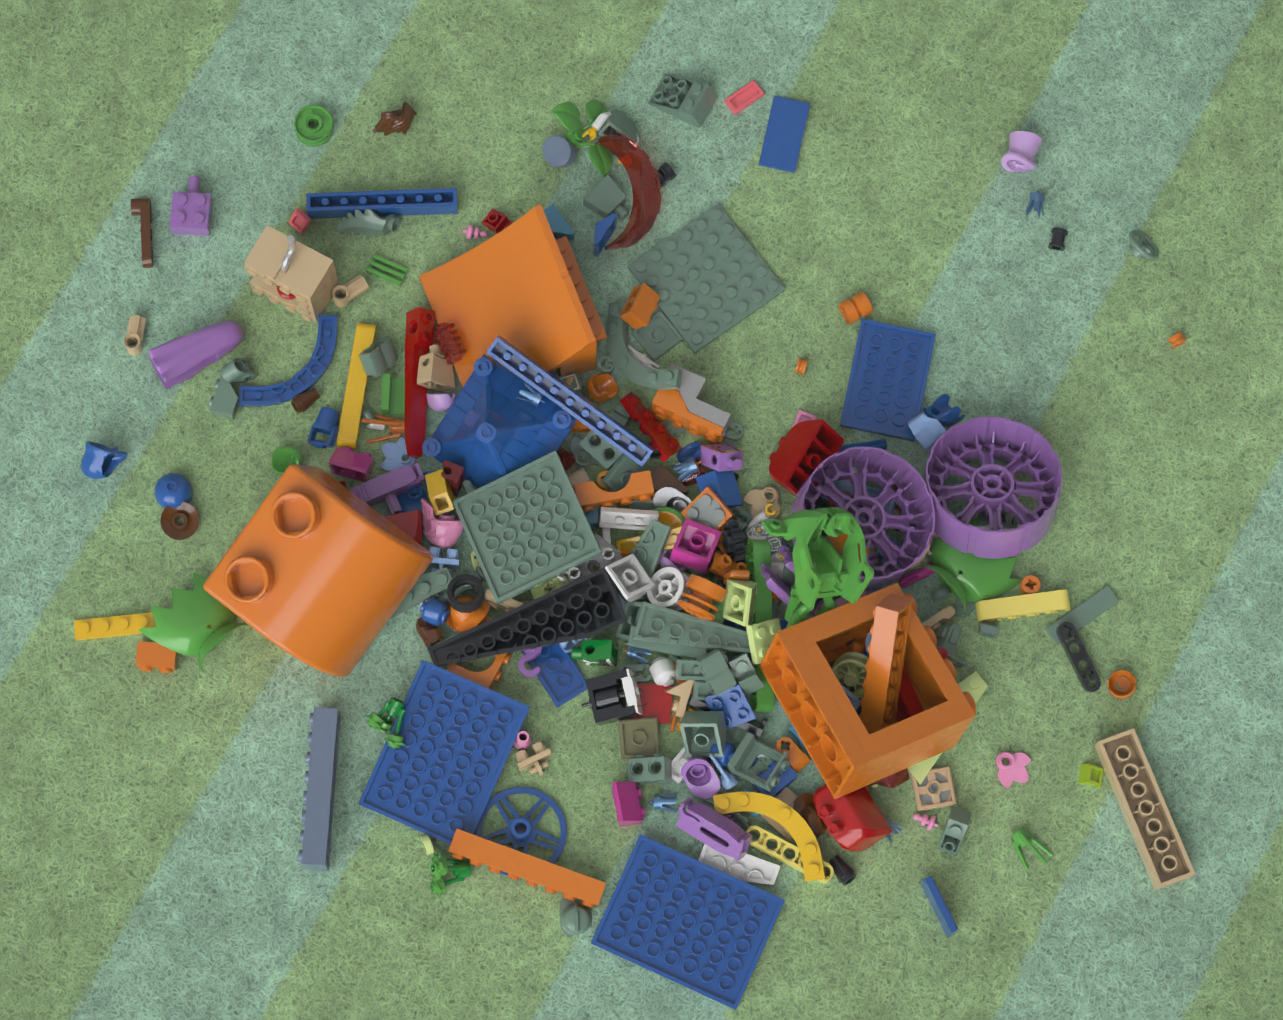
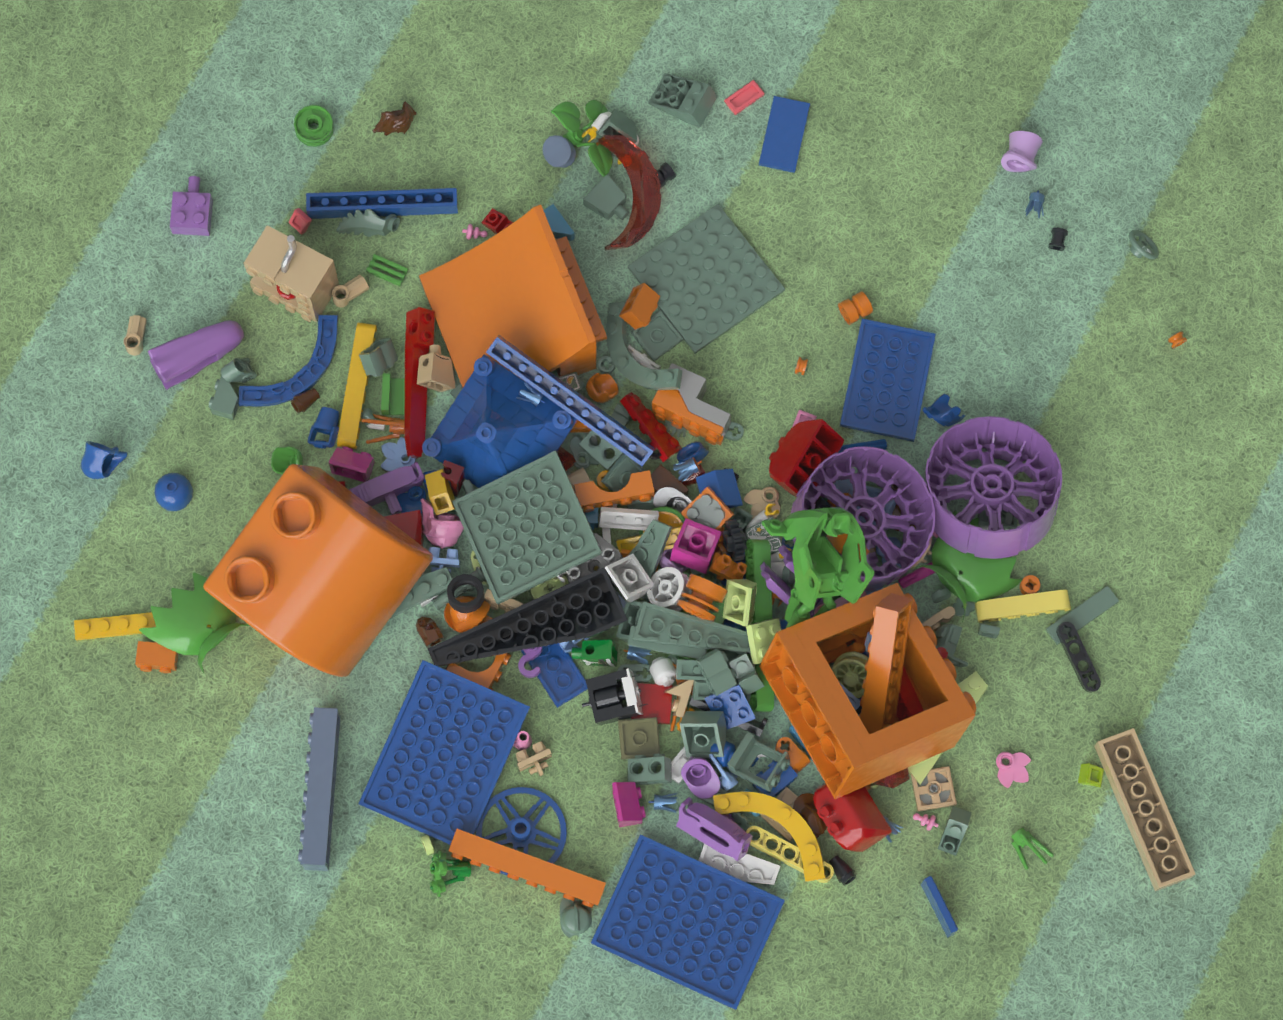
reddish brown beam [131,198,153,268] -> none
reddish brown dish [160,502,199,540] -> none
plant [366,697,406,749] -> none
blue head [420,598,450,626] -> none
lavender hair [426,393,456,412] -> none
clear red piece [431,323,468,365] -> none
blue slope [594,213,617,257] -> none
medium lavender torso [700,443,743,471] -> none
orange arm [723,569,750,585] -> none
light blue slope [908,412,946,453] -> none
orange hair [1107,670,1137,699] -> none

